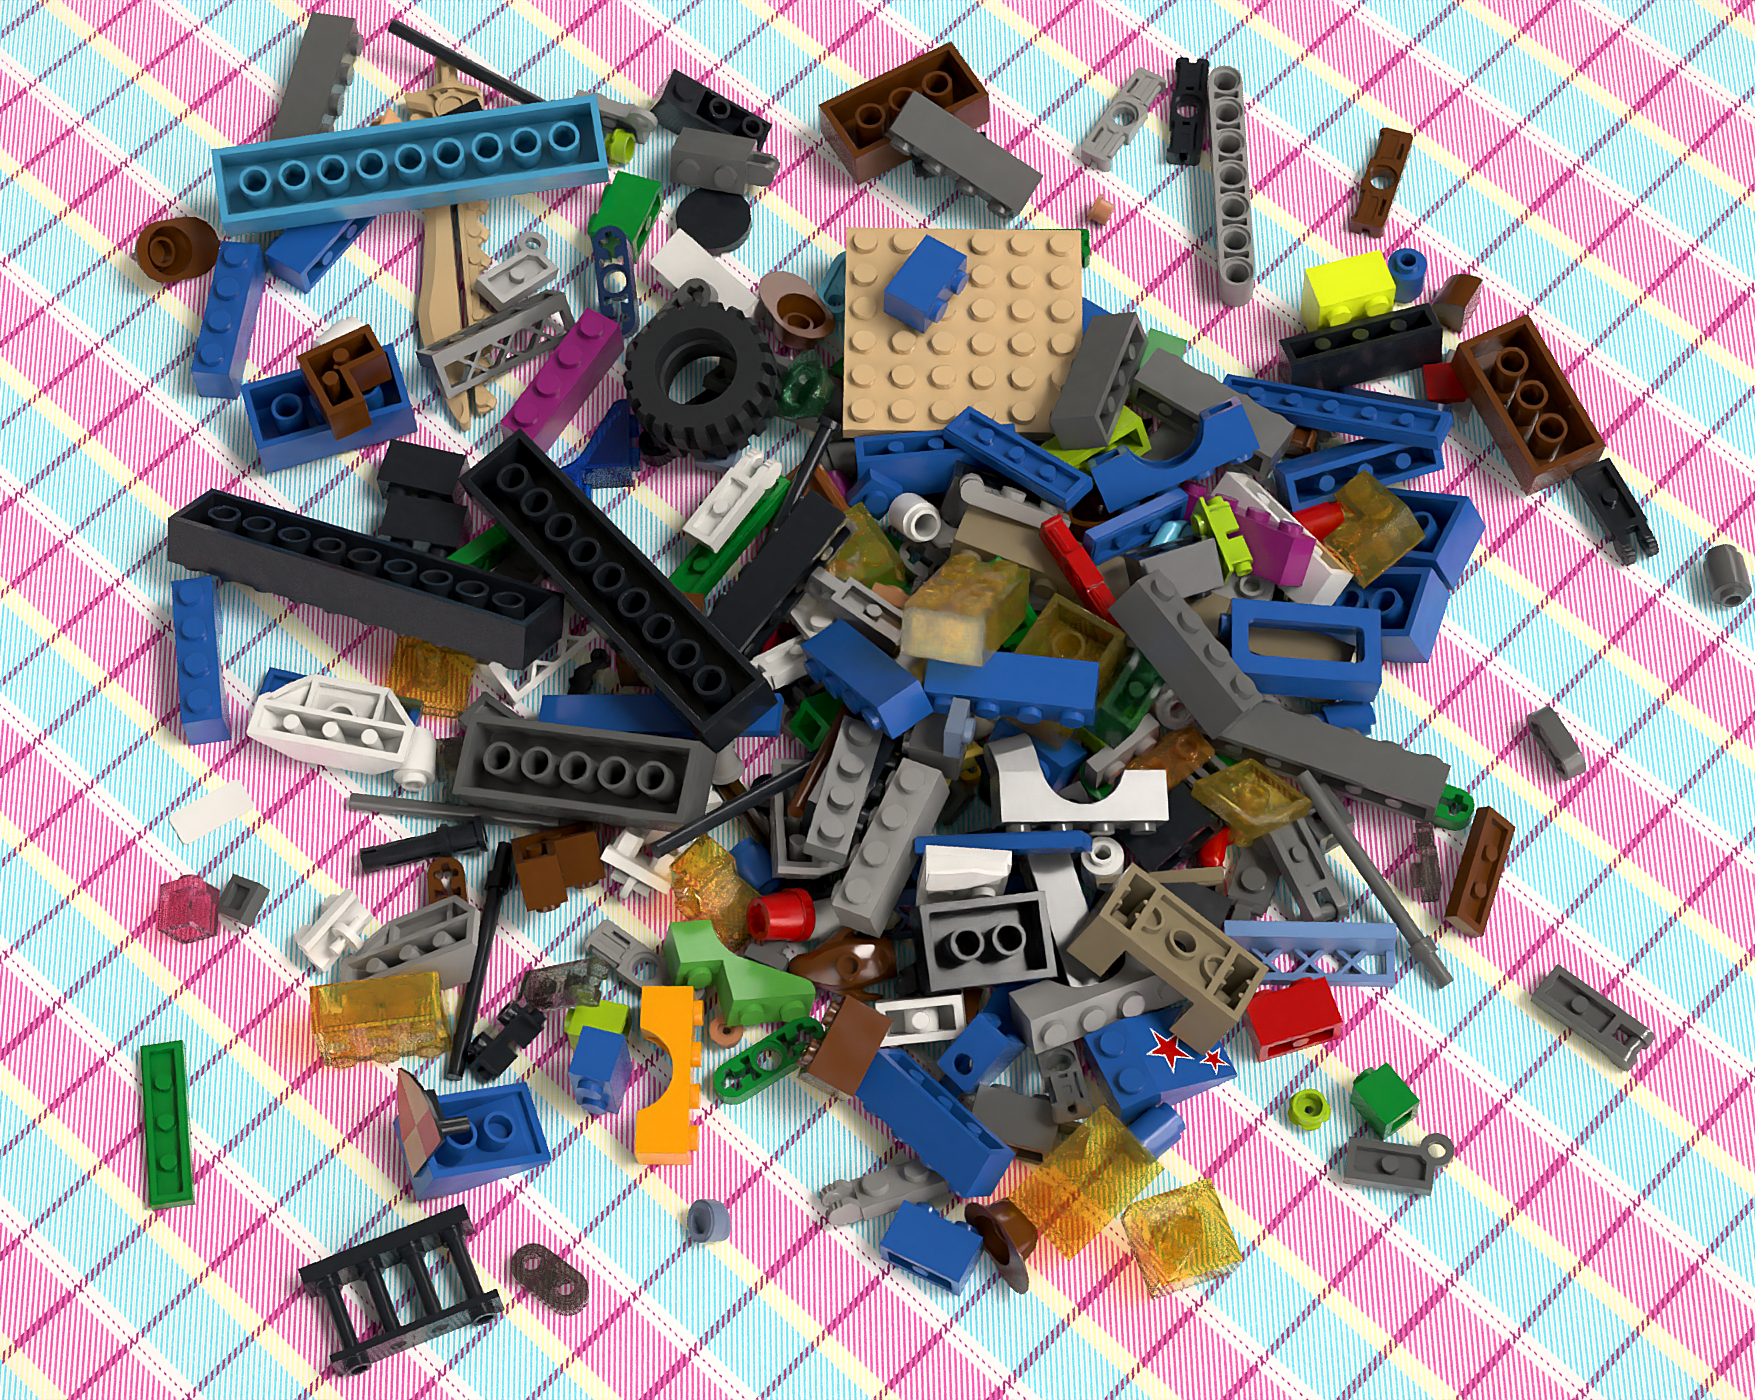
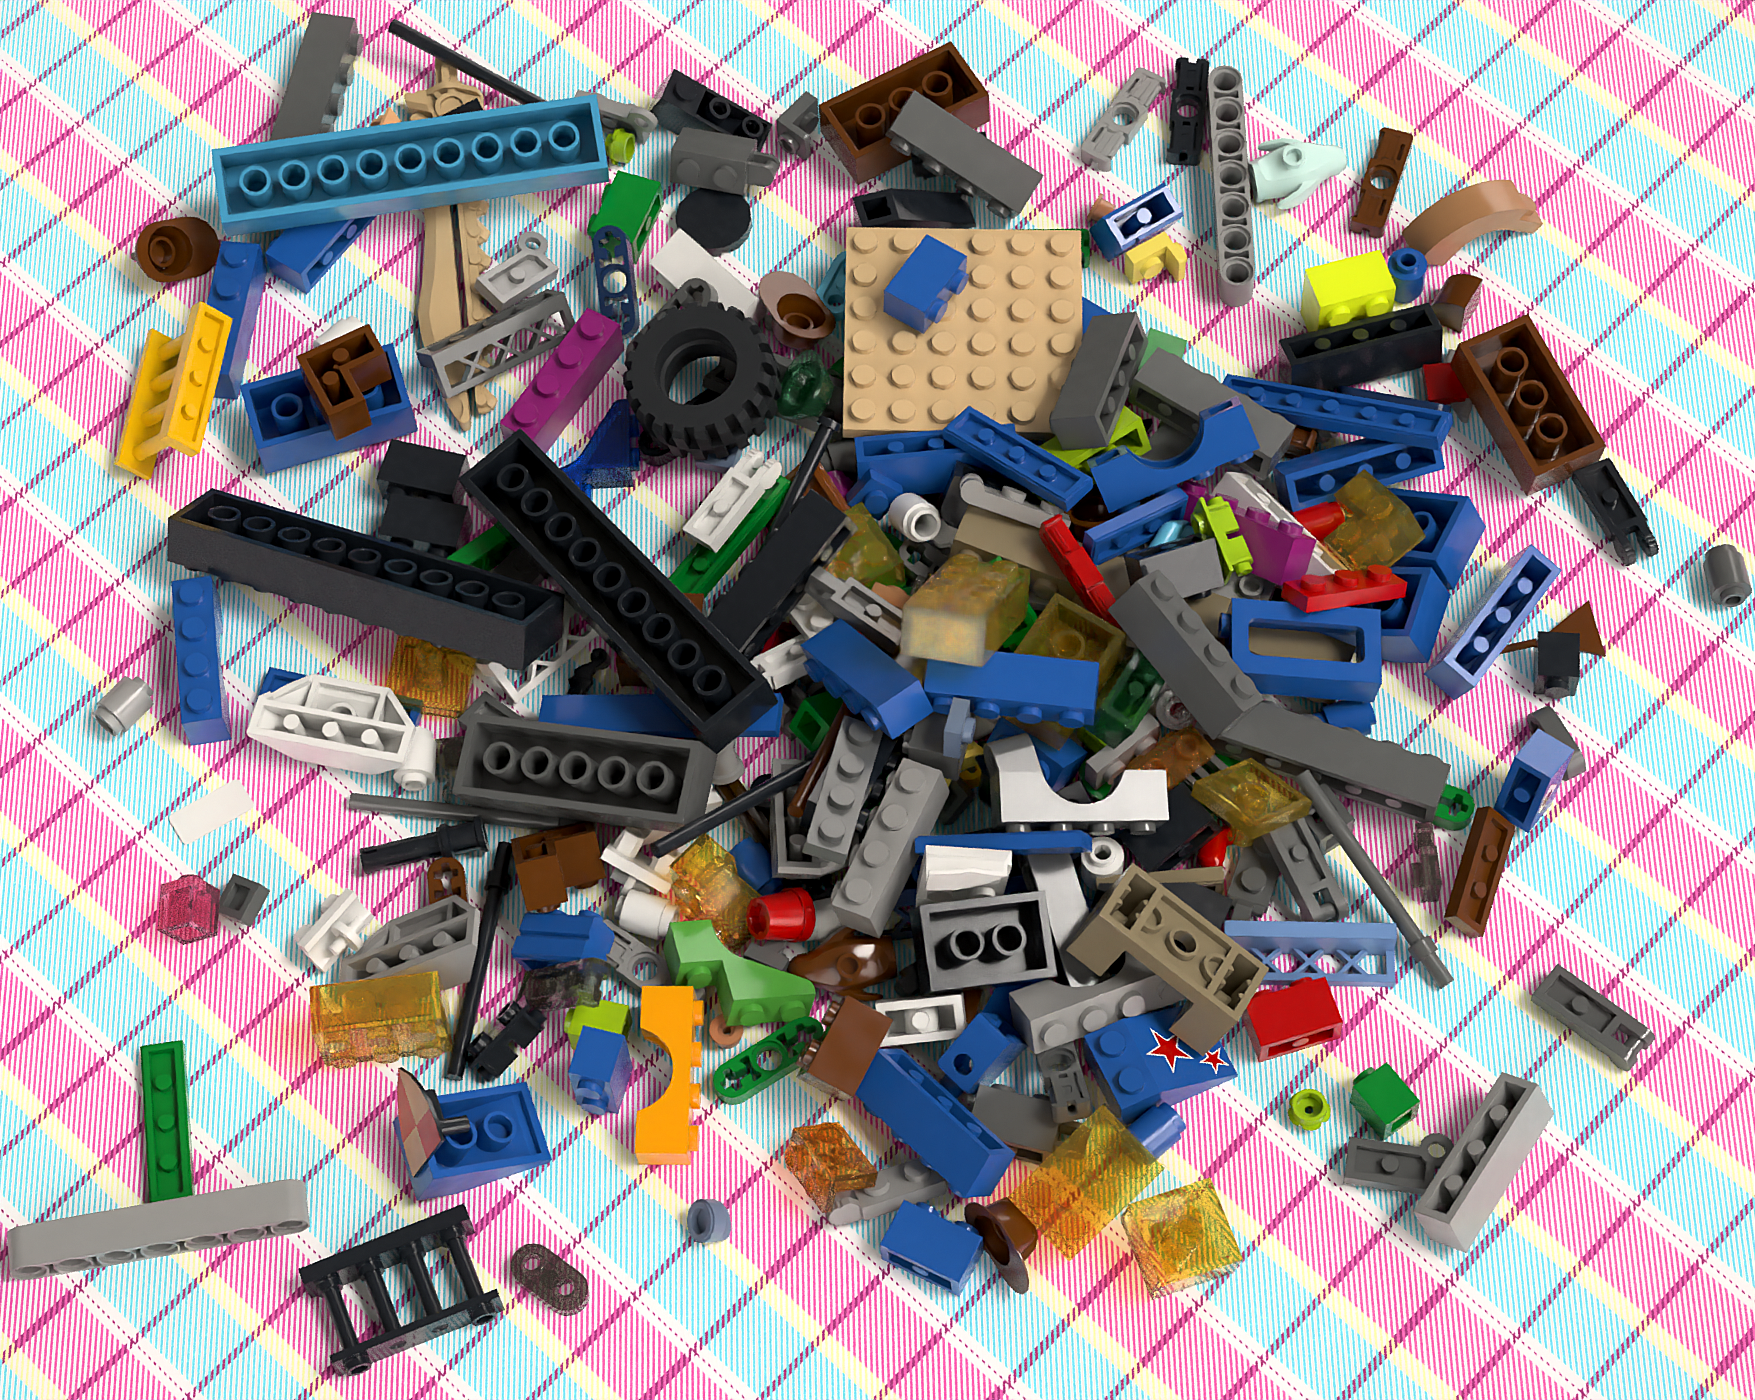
none -> light grey beam [7,1179,310,1280]
none -> light grey brick [92,676,154,736]
none -> yellow fence [114,301,233,481]
none -> blue brick [511,909,615,978]
none -> white brick [614,889,680,940]
none -> dark grey bracket [776,91,819,161]
none -> clear orange bracket [785,1122,878,1213]
none -> black slope [852,188,976,229]
none -> blue brick [1089,183,1184,262]
none -> light yellow bracket [1124,231,1187,284]
none -> light aqua animal [1248,138,1348,209]
none -> red plate [1281,565,1407,613]
none -> medium nougat arch [1401,179,1543,266]
none -> light grey brick [1413,1072,1554,1253]
none -> blue brick [1424,544,1562,701]
none -> blue brick [1493,729,1574,833]
none -> reddish brown piece [1499,600,1606,657]
none -> black brick [1533,631,1580,699]

